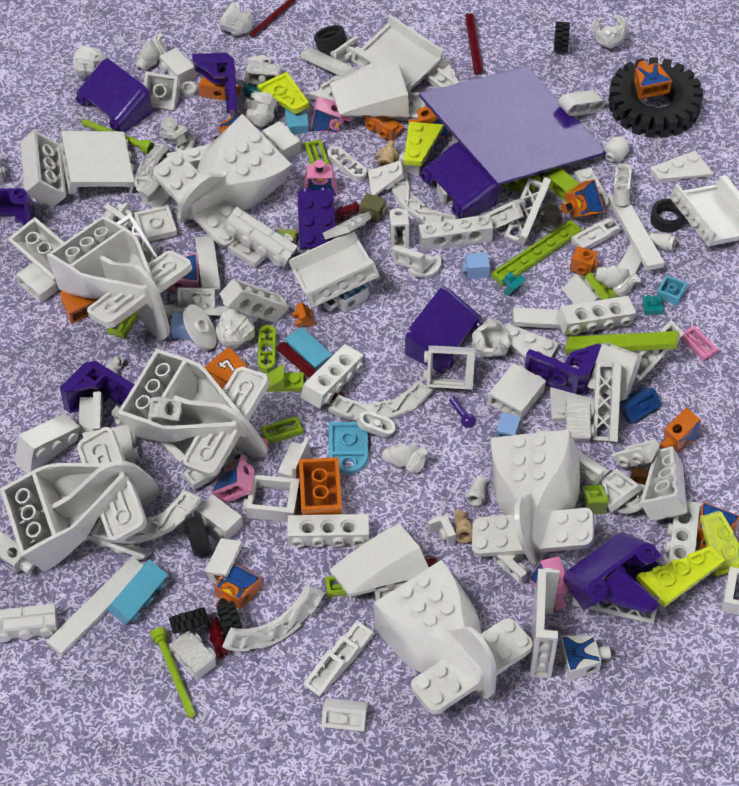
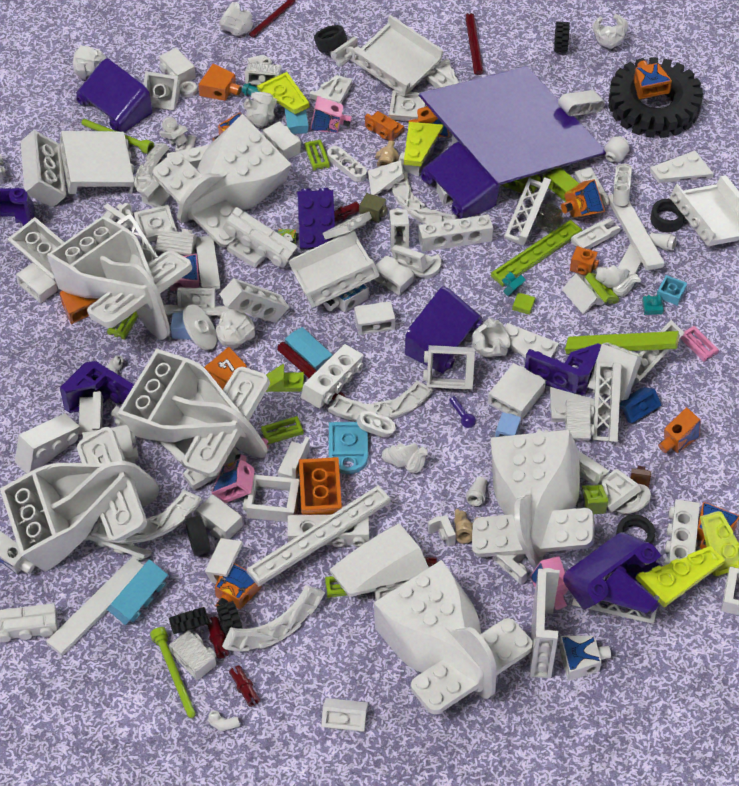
white hair [136,33,168,71] -> none
white brick [148,397,182,422] -> none
dark purple bracket [192,52,238,117] -> none
lime beam [258,325,276,374] -> none
orange tile [292,302,316,328] -> none
white tile [301,48,358,77] -> none
bright pink torso [303,160,337,196] -> none
white slope [303,620,375,697] -> none
white wedge [329,55,409,118] -> none
light blue brick [462,253,490,279] -> none
white panel [485,199,524,230] -> none
white tile [512,307,561,329] -> none
white brick [556,296,636,335] -> none
white bracket [612,439,660,469] -> none
white wedge [640,446,687,521] -> none
none -> white brick [155,226,197,256]
none -> white arm [208,710,240,731]
none -> dark red pin [229,665,260,707]
none -> white tile [247,485,391,587]
none -> white brick [354,301,395,335]
none -> white brick [374,256,414,295]
none -> lime tile [512,292,536,315]
none -> black tyre [616,514,655,544]

